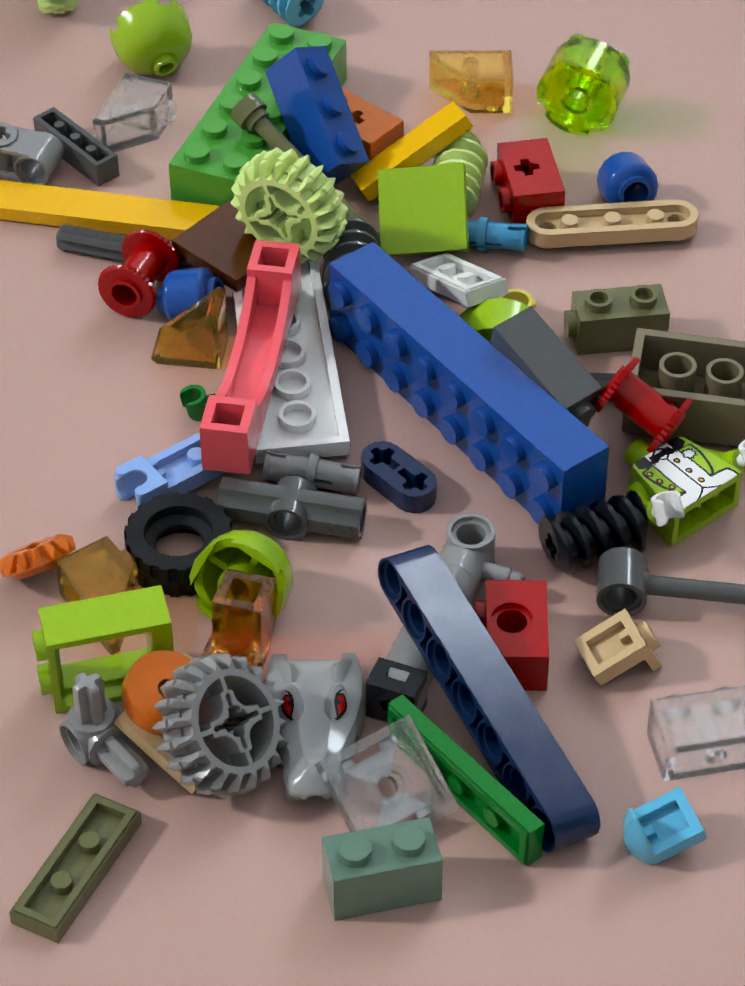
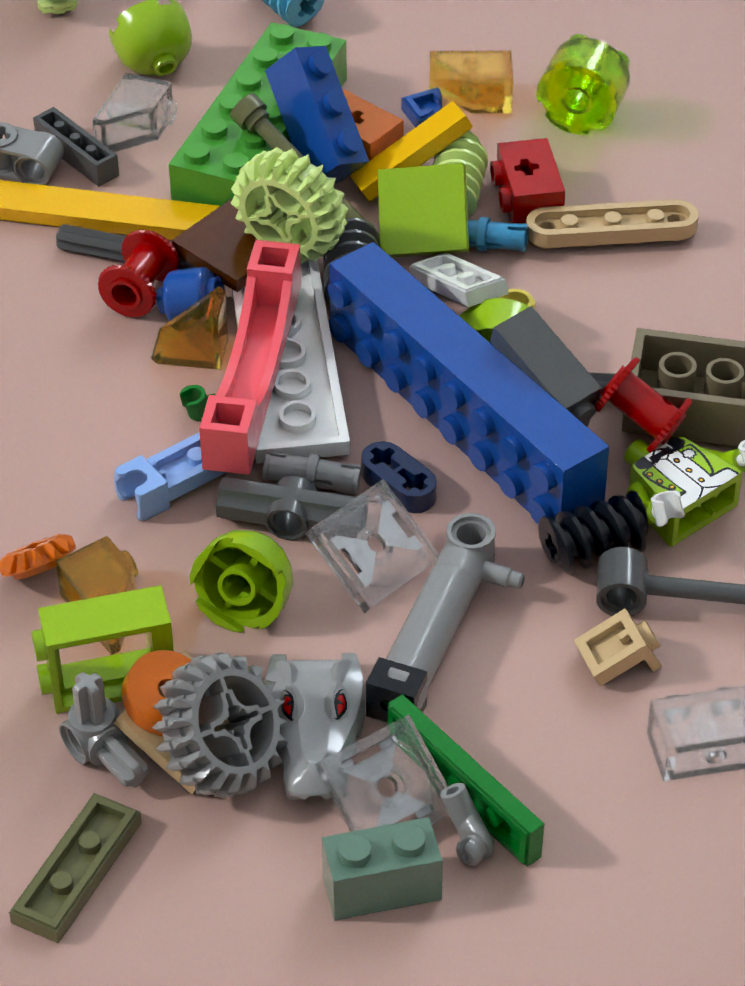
black tyre [124,492,233,597] -> none
clear orange brick [201,568,276,669] -> none
dark blue beam [378,545,601,852] -> none
red brick [475,580,549,691] -> none
olive brick [564,284,670,355] -> none
blue head [597,152,659,203] -> none
medium azure plate [623,786,707,865] -> none
none -> clear piece [306,479,439,613]
none -> blue tile [401,88,442,127]
none -> light grey arm [440,783,494,866]

